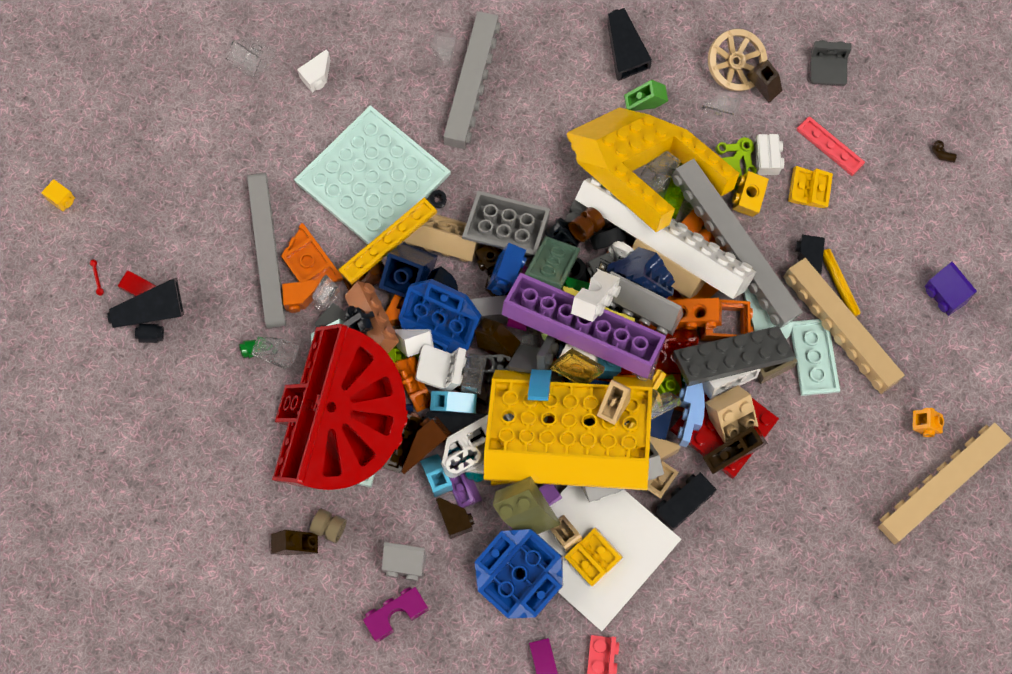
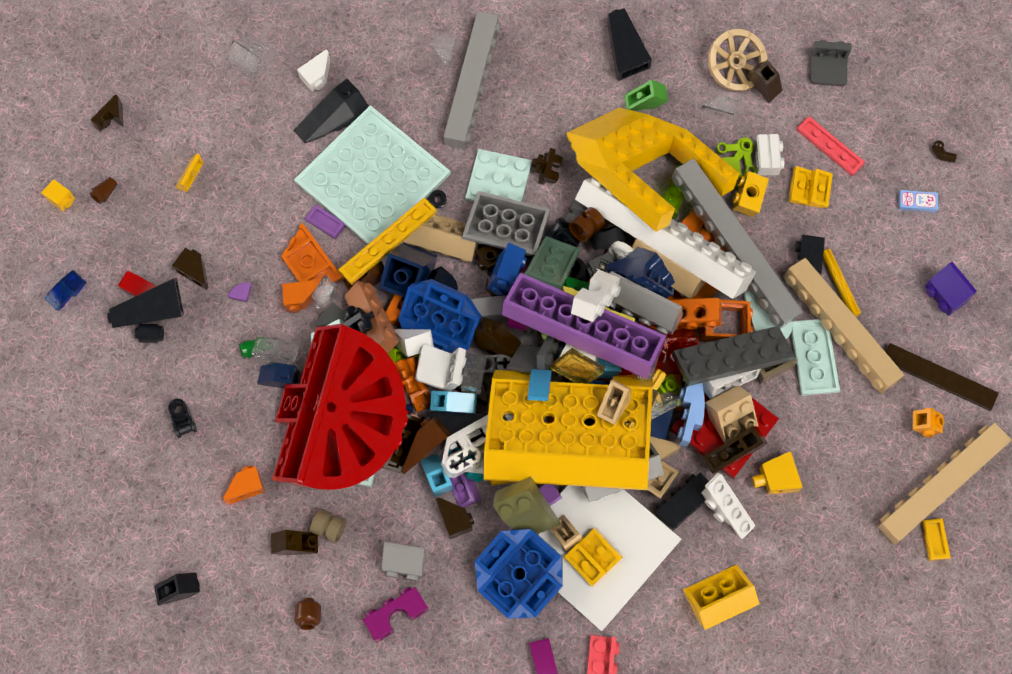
red hinge [90,259,104,296] -> none
light grey beam [247,172,286,329] -> none
clear slope [639,151,681,192] -> none
none -> clear blue slope [44,270,87,311]
none -> reddish brown cone [90,177,118,204]
none -> dark brown slope [91,94,124,132]
none -> black slope [154,572,200,606]
none -> black piece [168,398,197,438]
none -> dark brown slope [172,248,209,290]
none -> yellow slope [175,153,204,192]
none -> orange slope [223,466,266,505]
none -> medium lavender tile [228,283,253,302]
none -> dark blue slope [257,363,299,389]
none -> black wedge [293,79,369,144]
none -> reddish brown head [294,598,321,630]
none -> medium lavender tile [305,205,346,240]
none -> light aqua plate [465,149,532,202]
none -> dark brown hips [531,148,563,185]
none -> yellow slope [683,564,759,630]
none -> white bracket [701,473,755,539]
none -> yellow torso [751,452,803,494]
none -> dark brown tile [886,343,999,411]
none -> tile [899,190,938,212]
none -> yellow tile [921,518,951,561]

